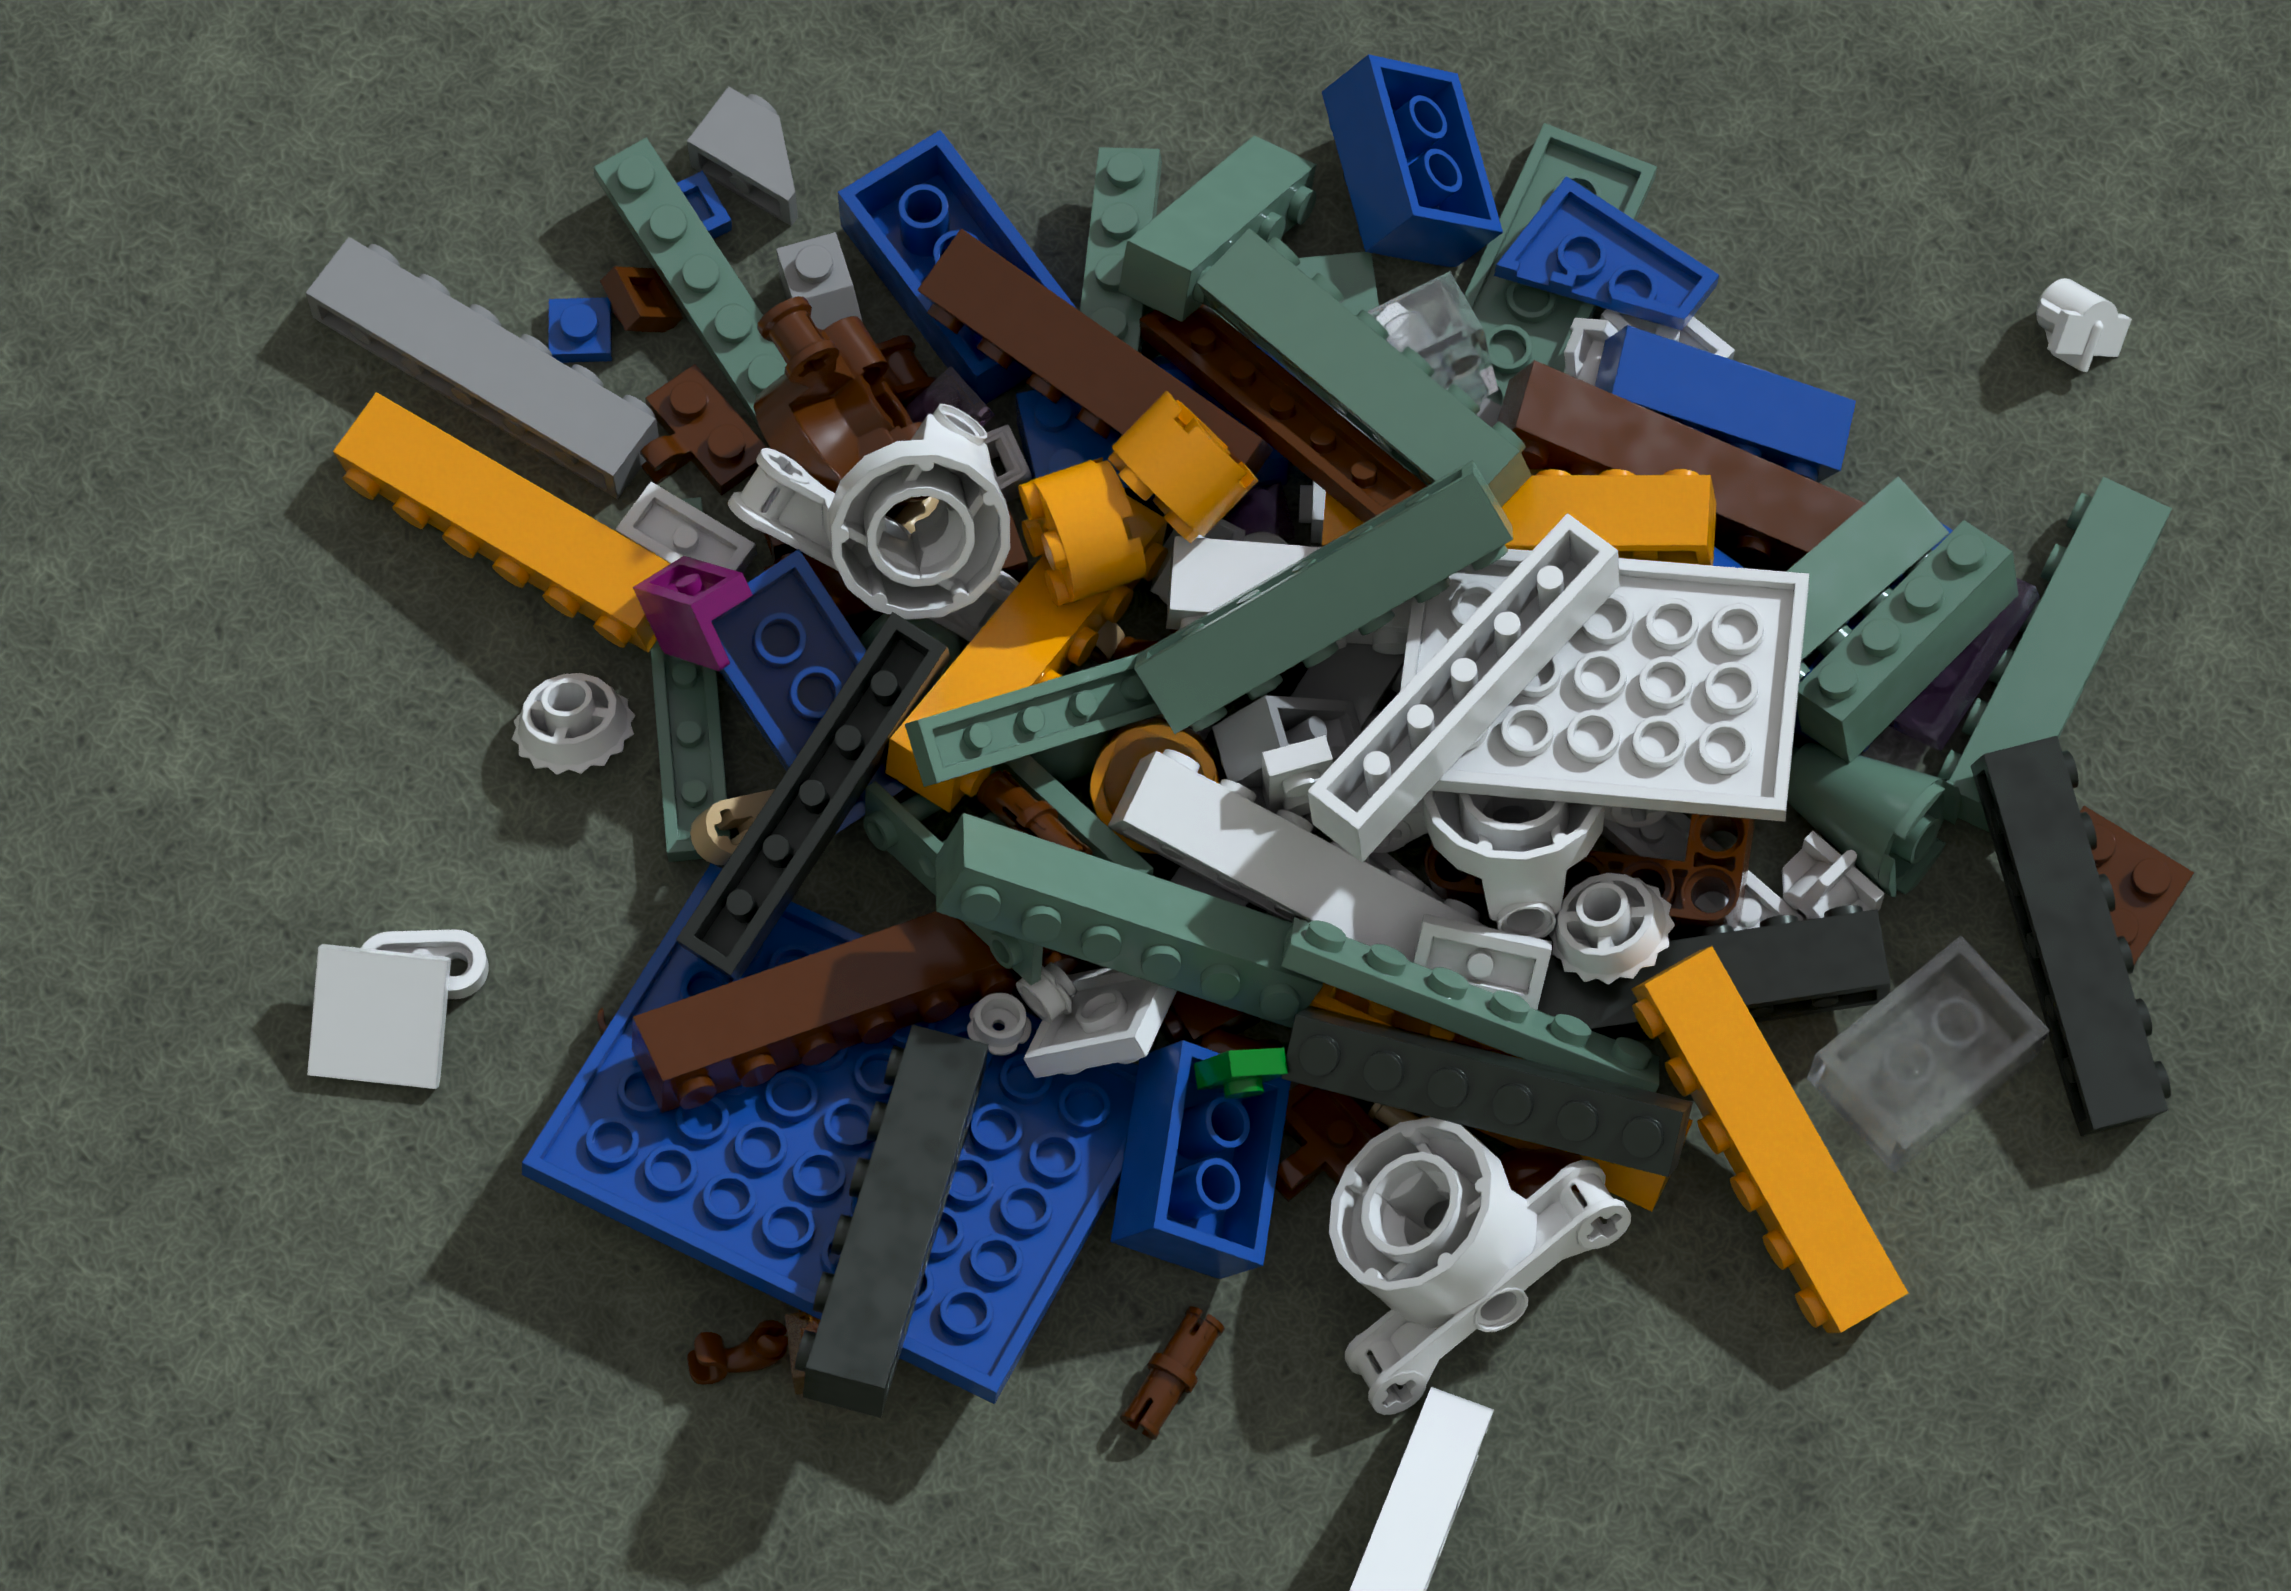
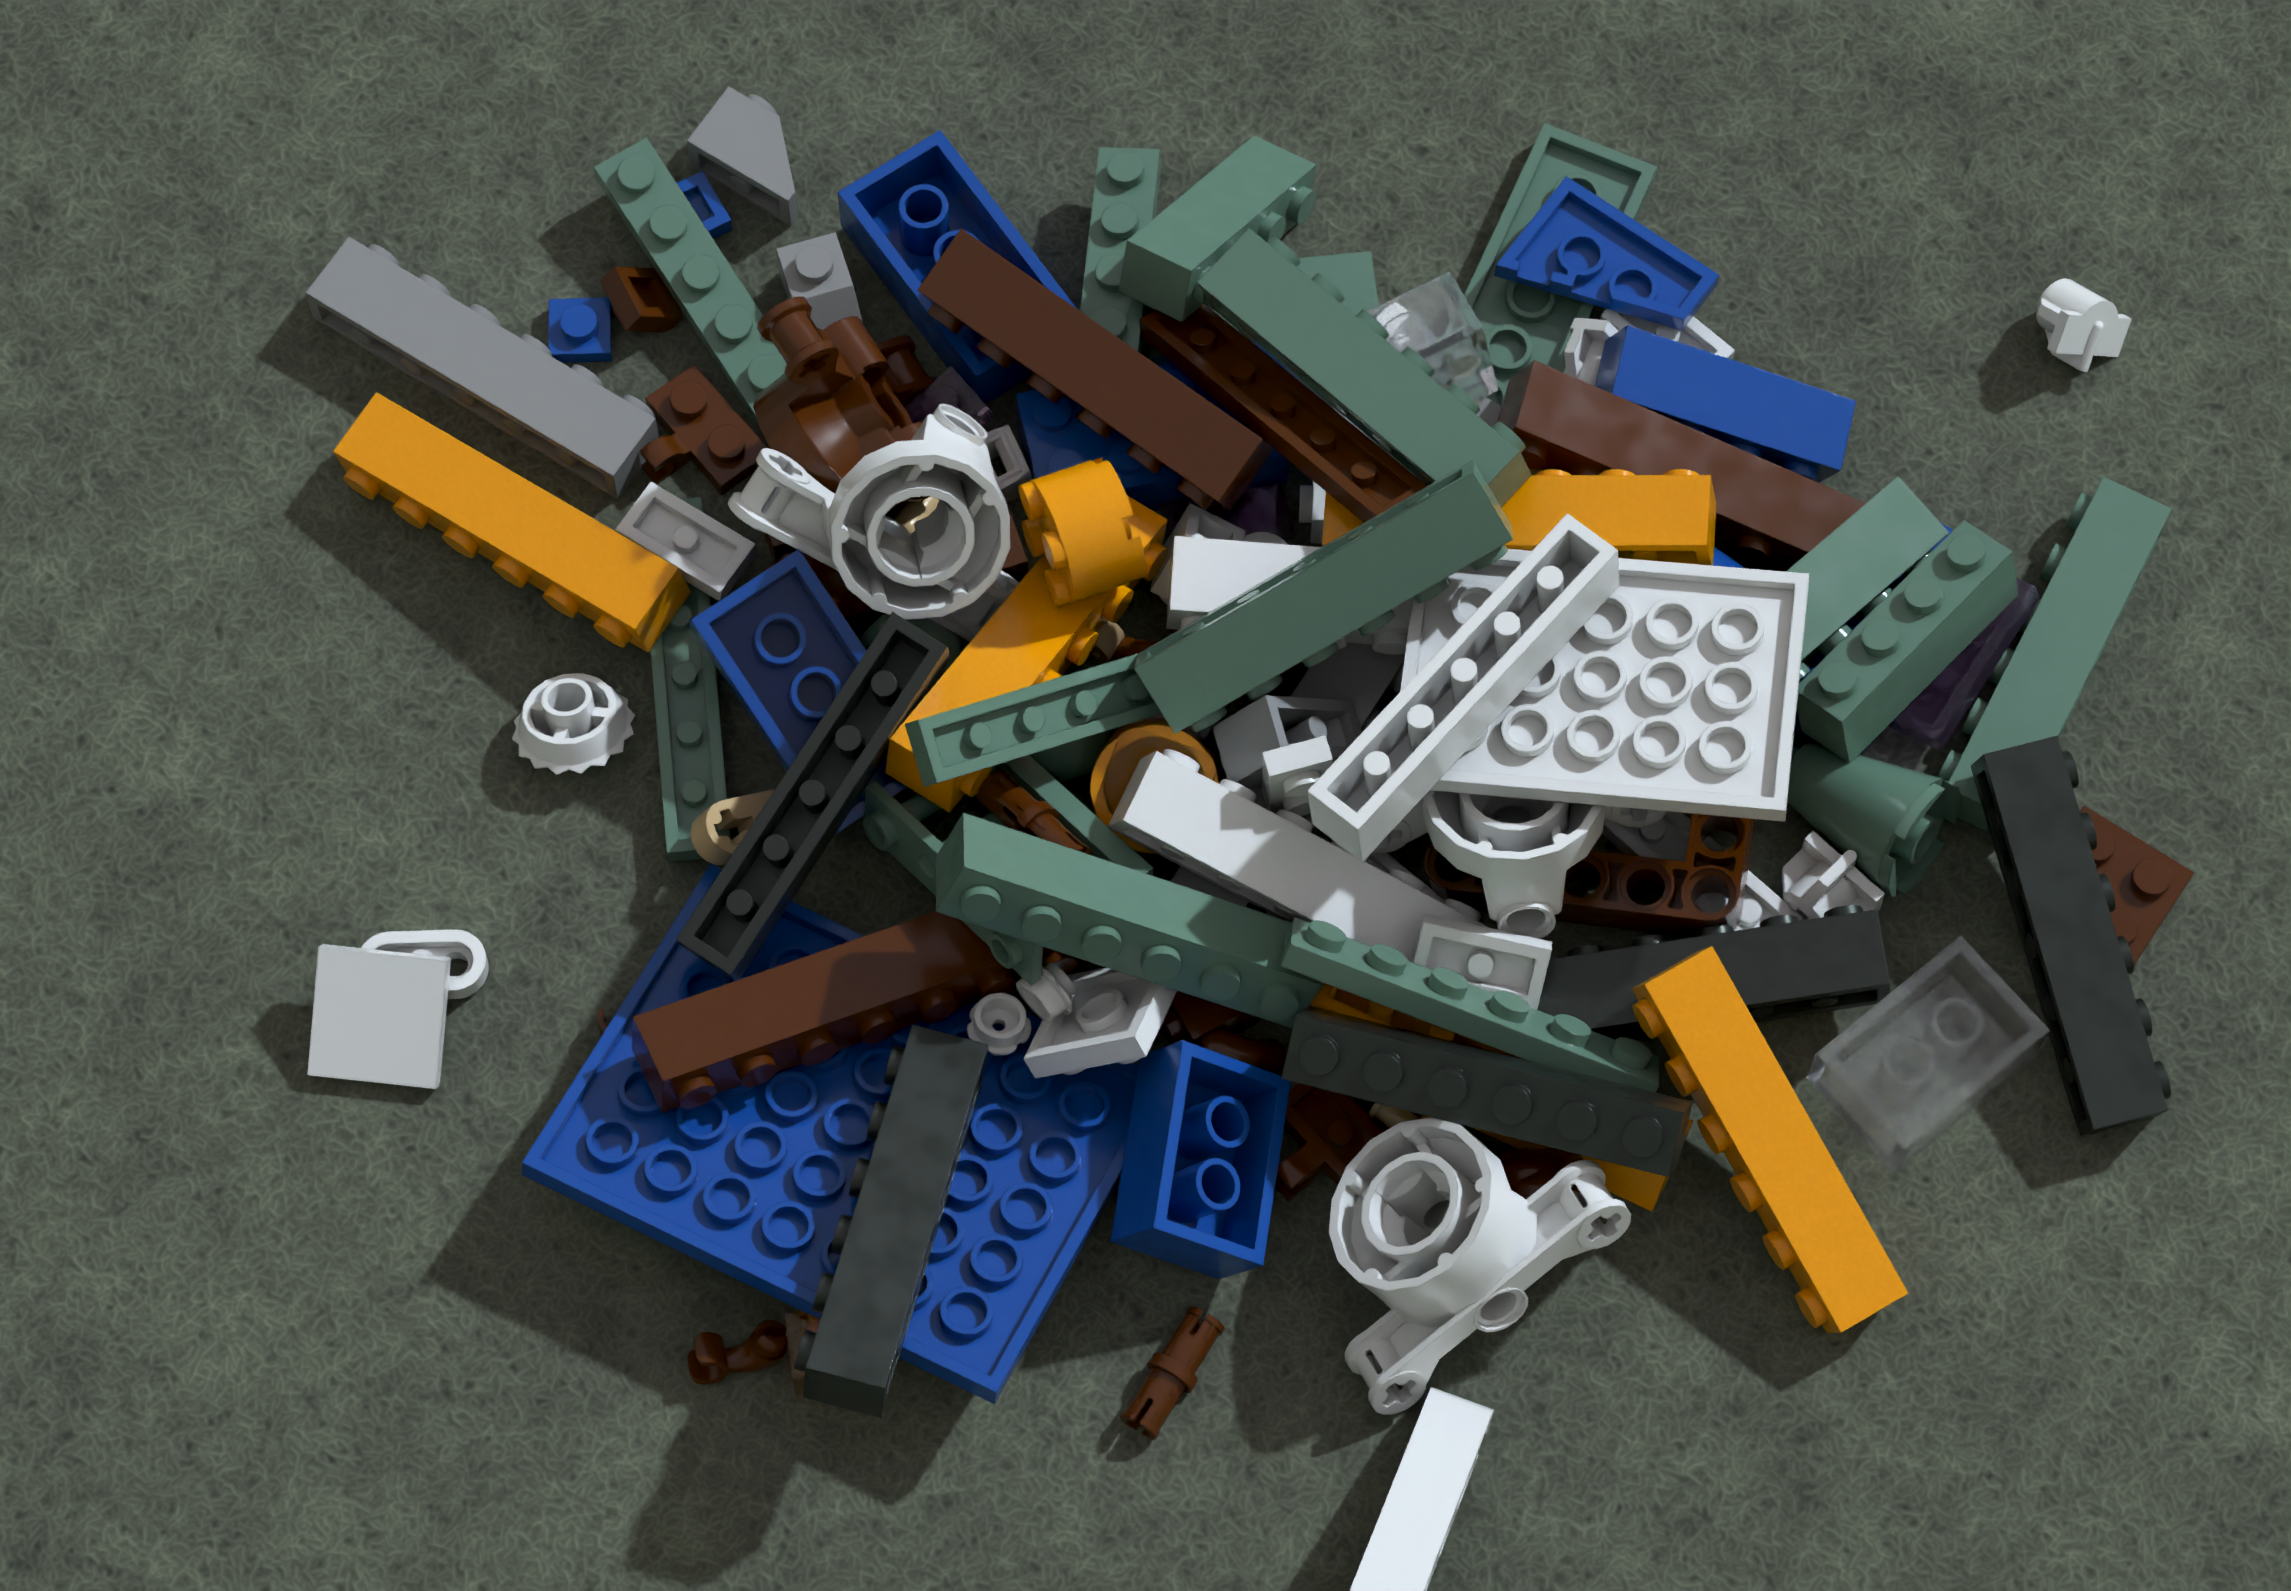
magenta panel [633,556,753,671] -> none
light orange brick [1108,391,1258,543] -> none
green plate [1194,1048,1288,1099] -> none
blue brick [1322,54,1503,267] -> none
white piece [1549,873,1675,985] -> none

